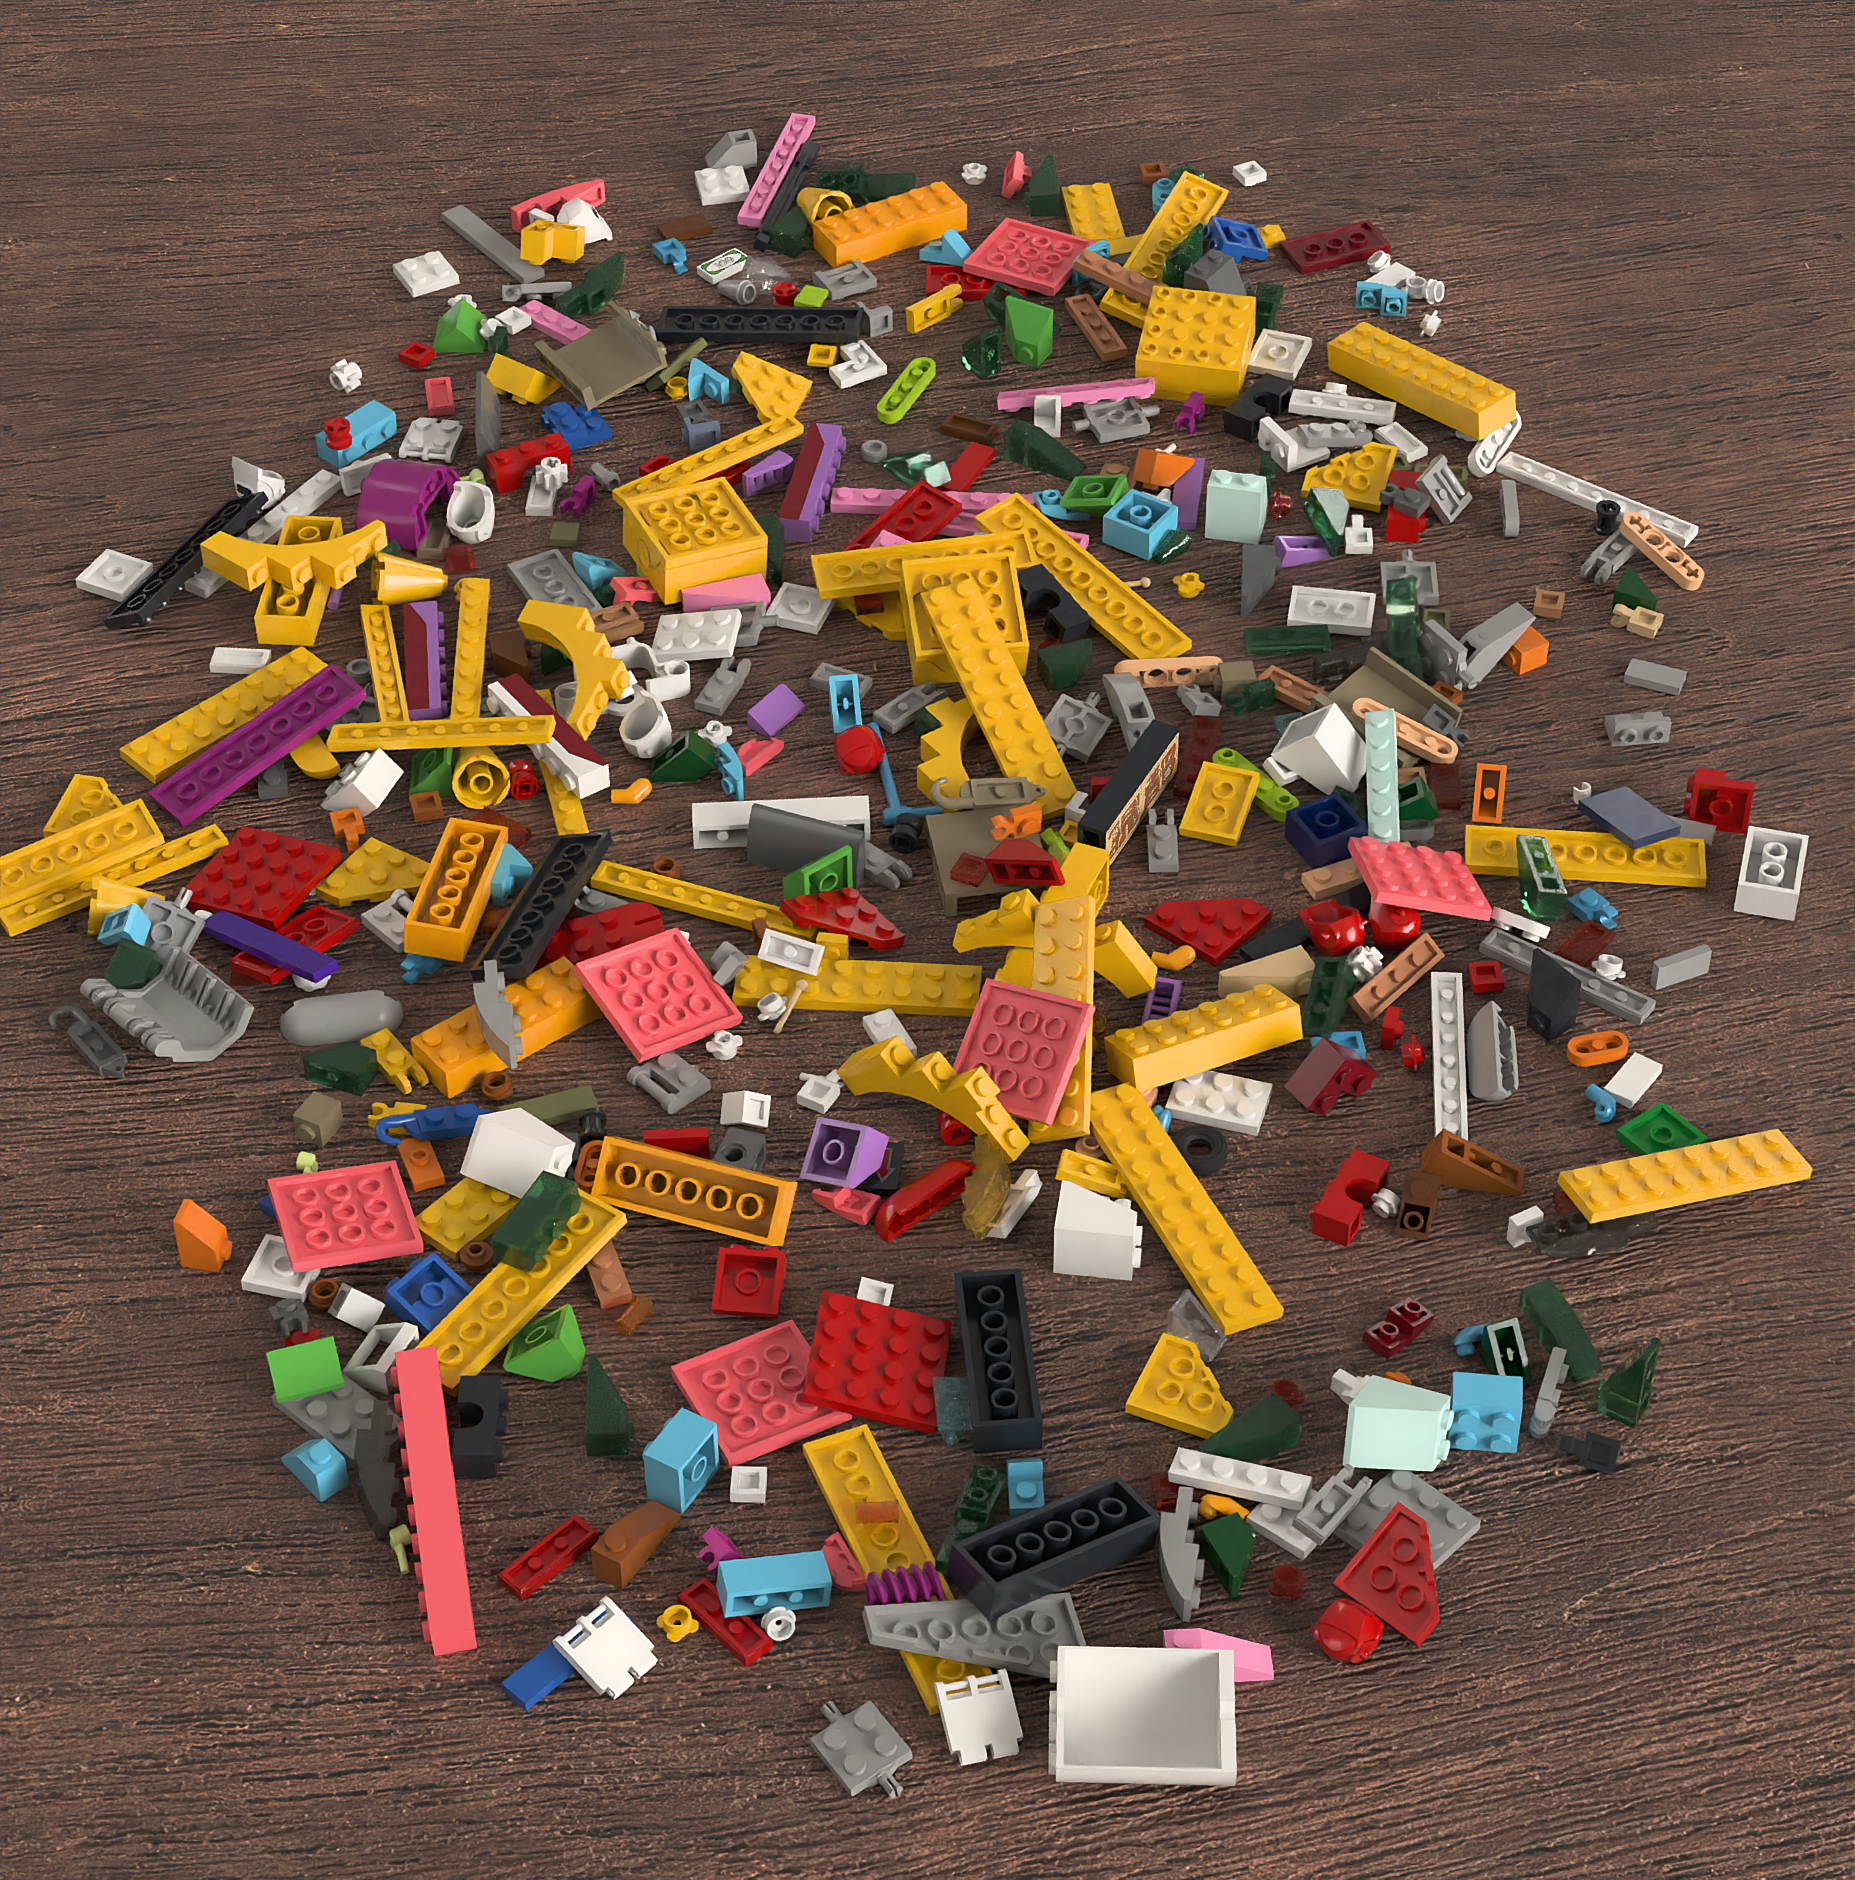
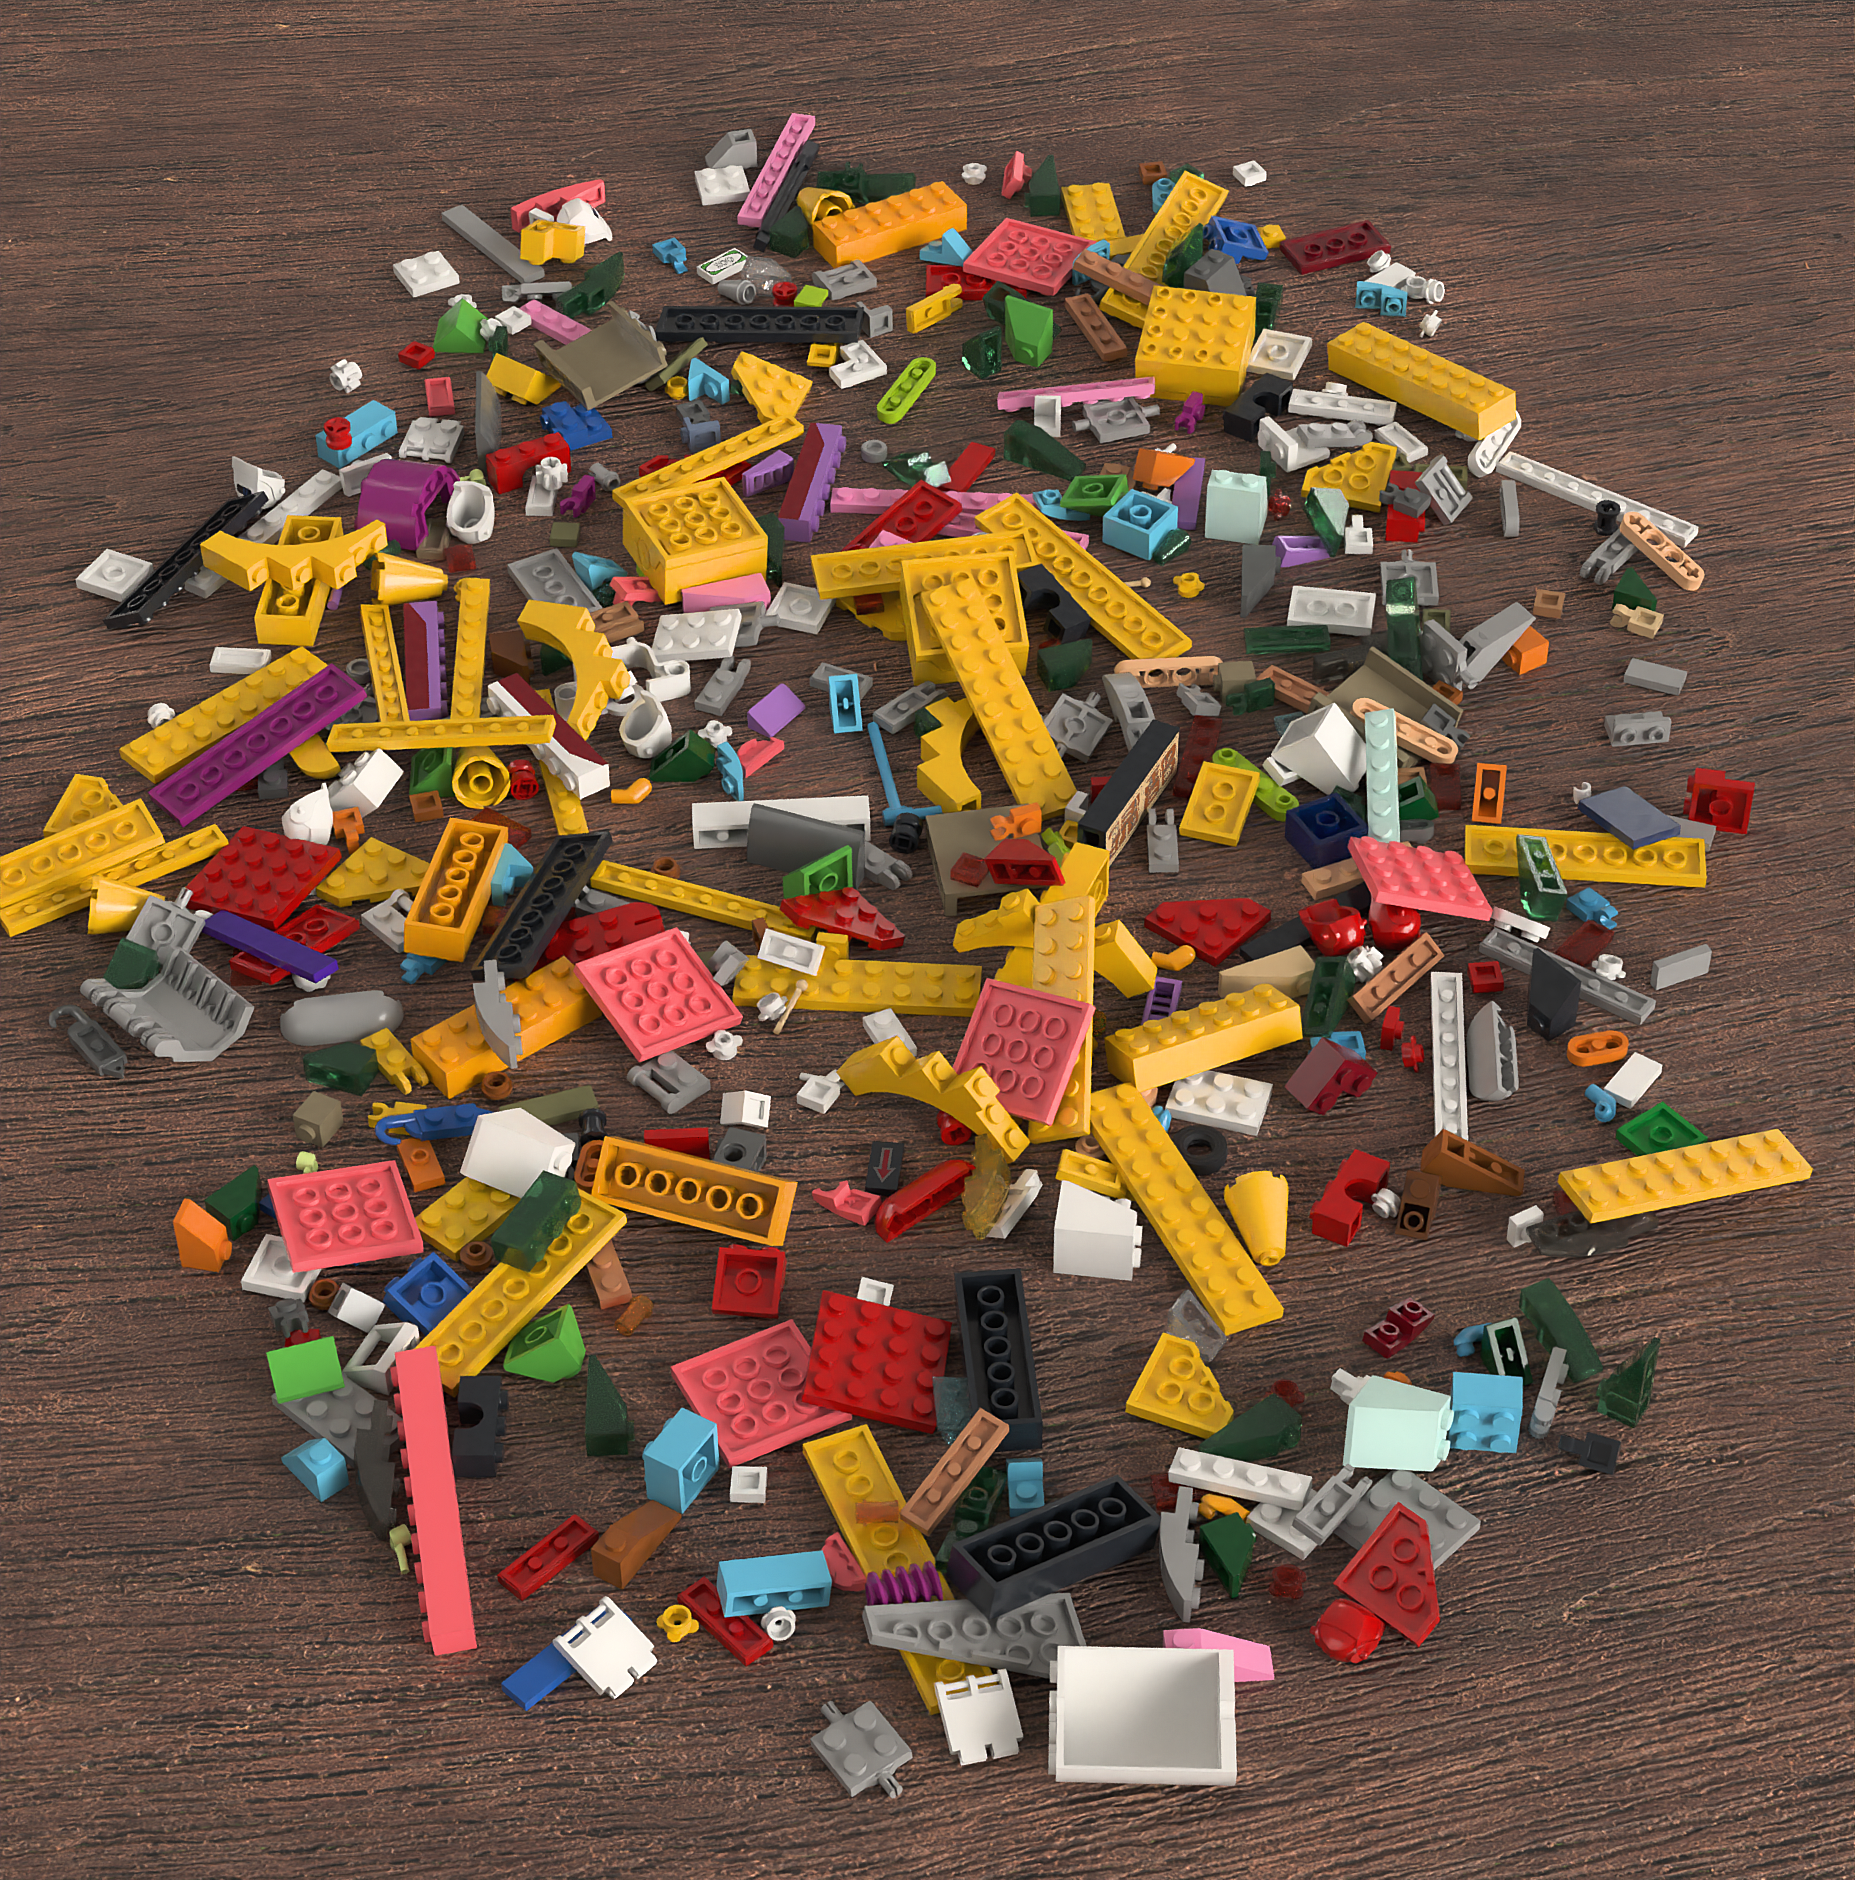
medium azure slope [97,903,151,949] -> none
reddish brown tile [656,213,712,242] -> none
dark pink tile [698,1527,745,1575] -> none
medium lavender slope [799,1117,889,1189] -> none
red helmet [833,724,886,776] -> none
dark tan plate [931,777,1047,810] -> none
reddish brown tile [940,412,999,446] -> none
white brick [1733,826,1809,921] -> none
none -> white plate [147,703,175,729]
none -> dark green slope [204,1165,262,1241]
none -> white helmet [282,783,333,845]
none -> nougat plate [899,1408,1009,1537]
none -> yellow cone [1223,1171,1289,1266]

